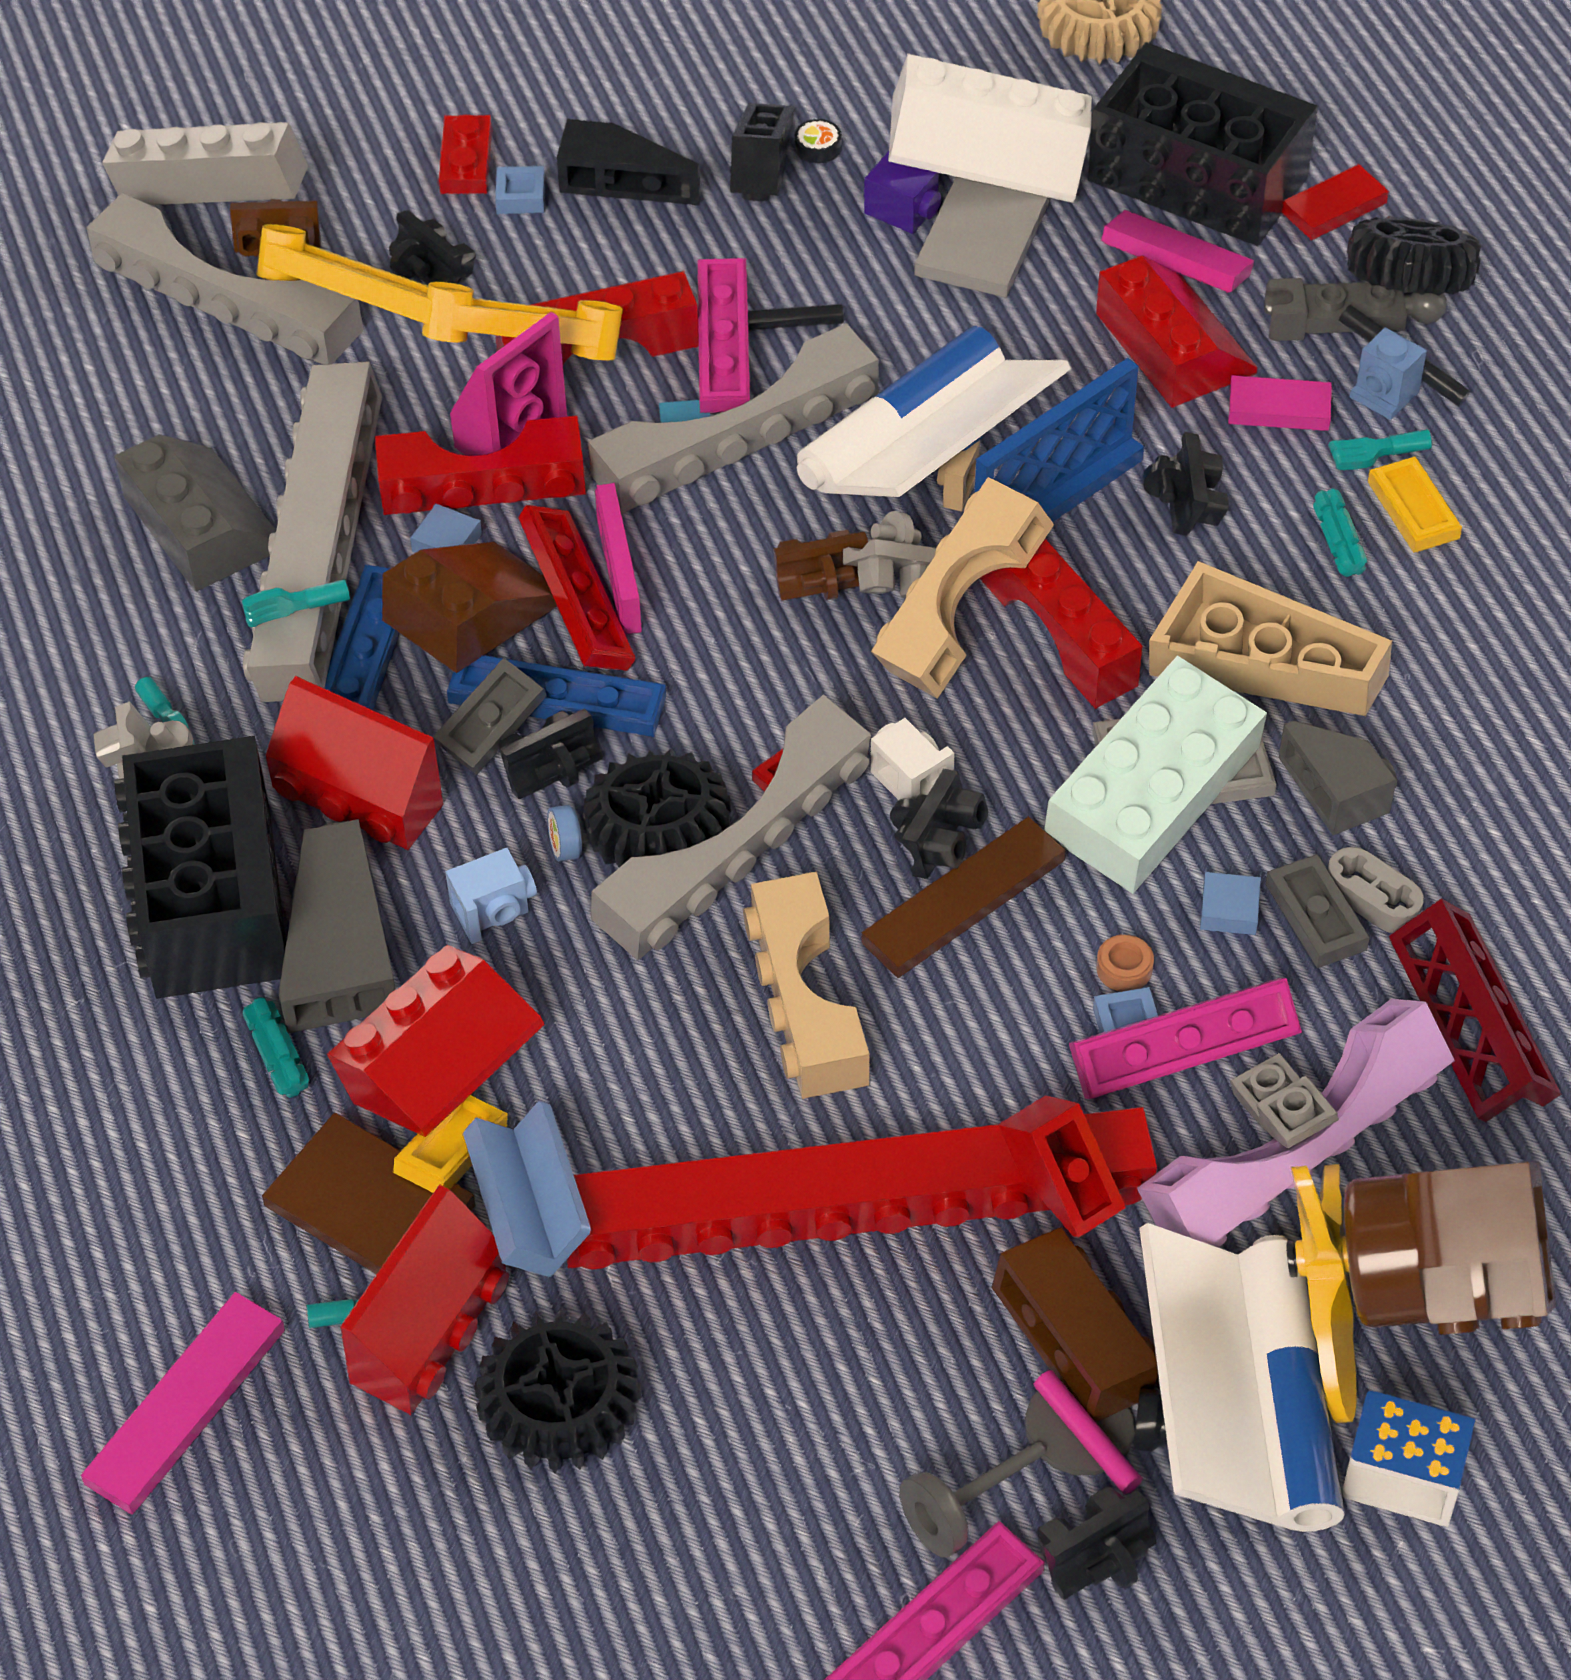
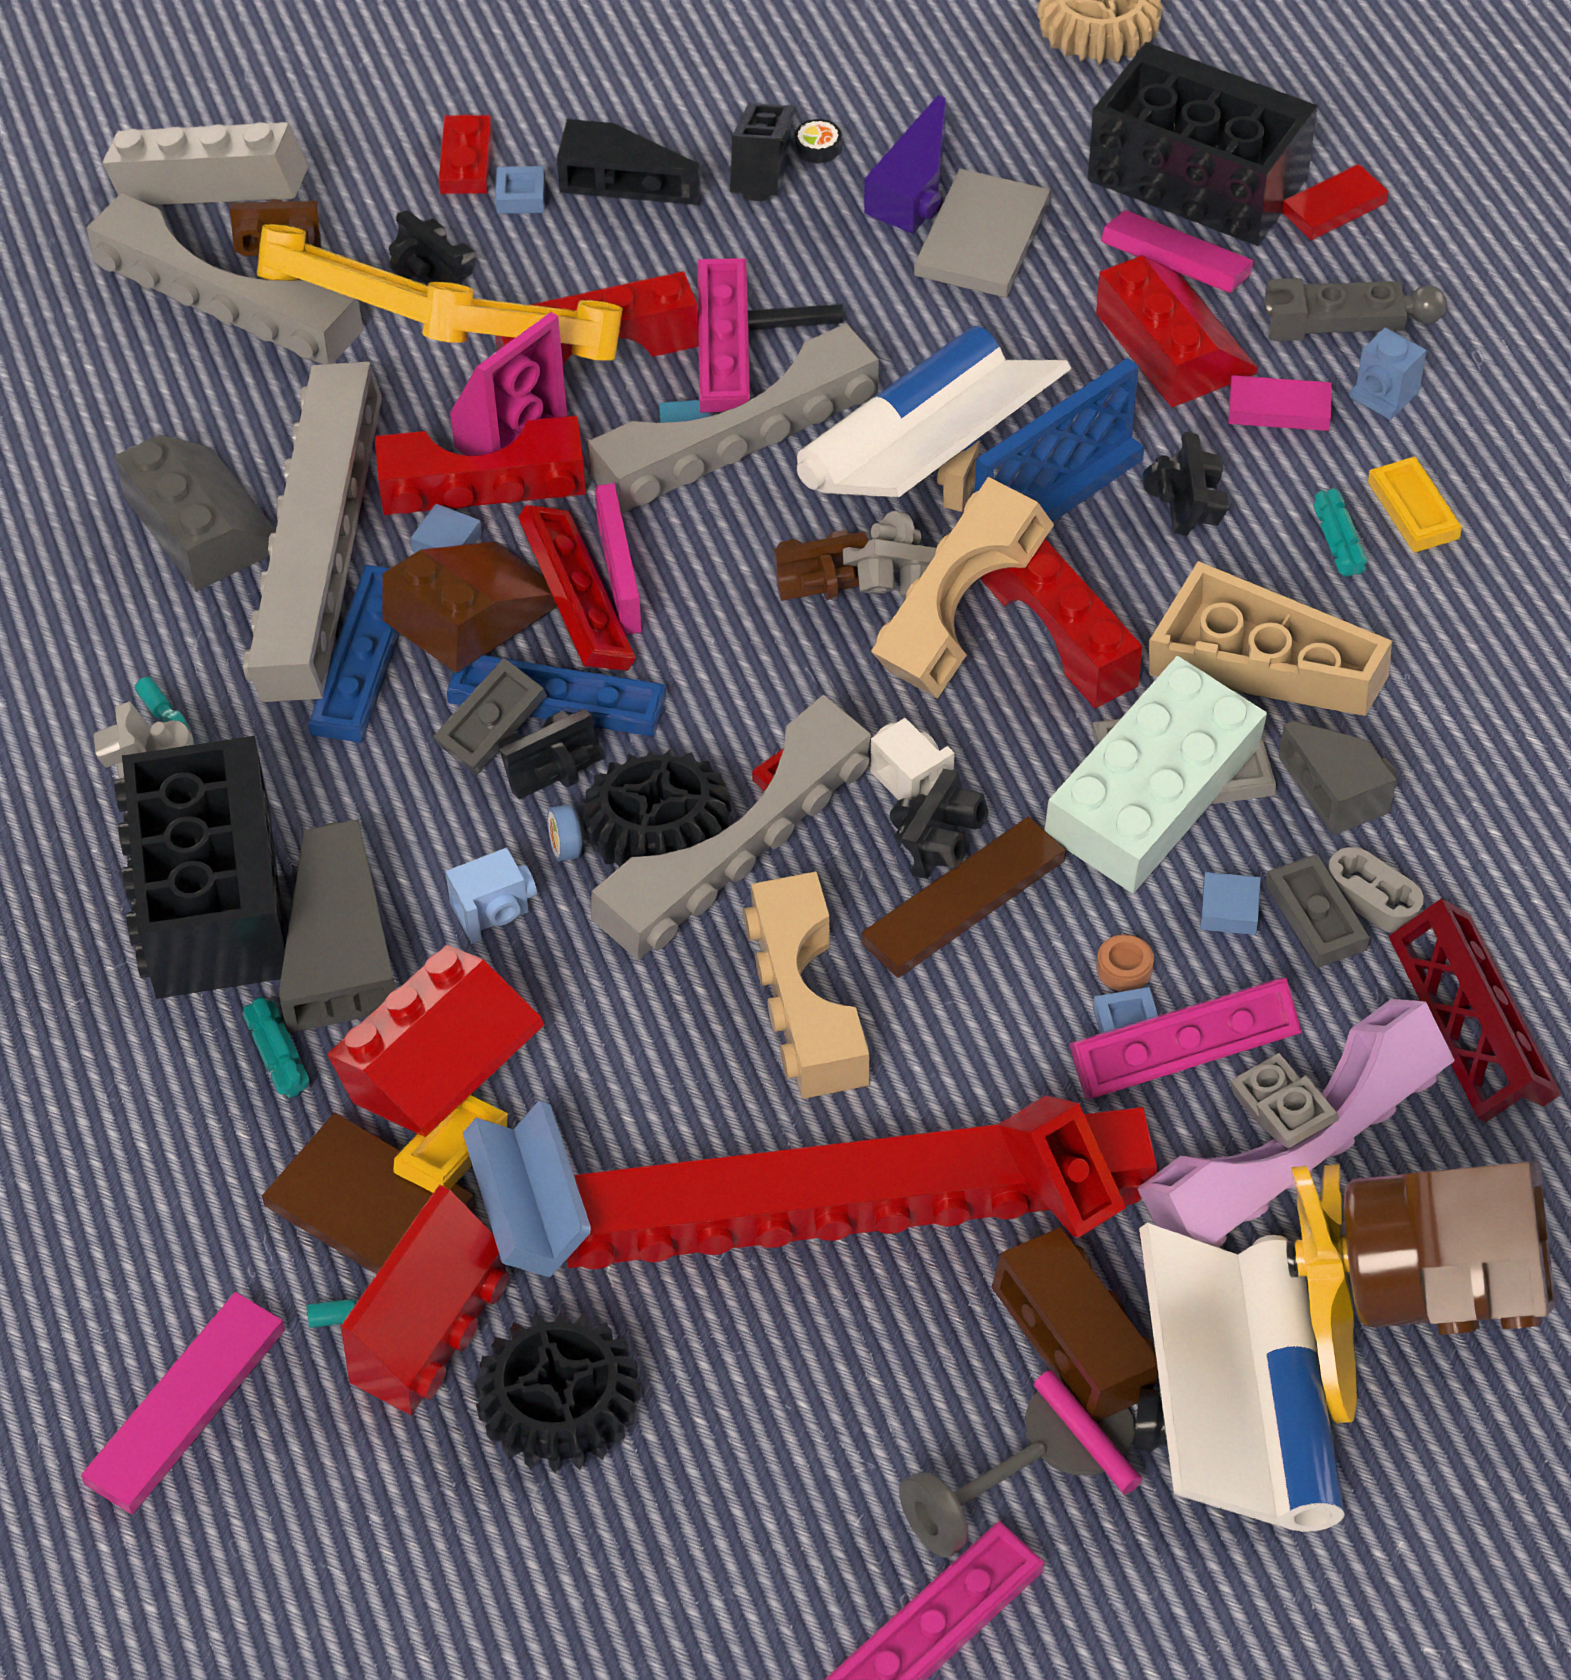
teal piece [242,579,350,627] -> none
red slope [265,676,444,850] -> none
white slope [889,54,1091,203] -> none
black hips [1036,1486,1157,1600] -> none
teal piece [1328,429,1432,470] -> none
black bar [1339,304,1471,407] -> none
piece [1342,1391,1476,1527] -> none
black gear [1347,216,1481,296] -> none

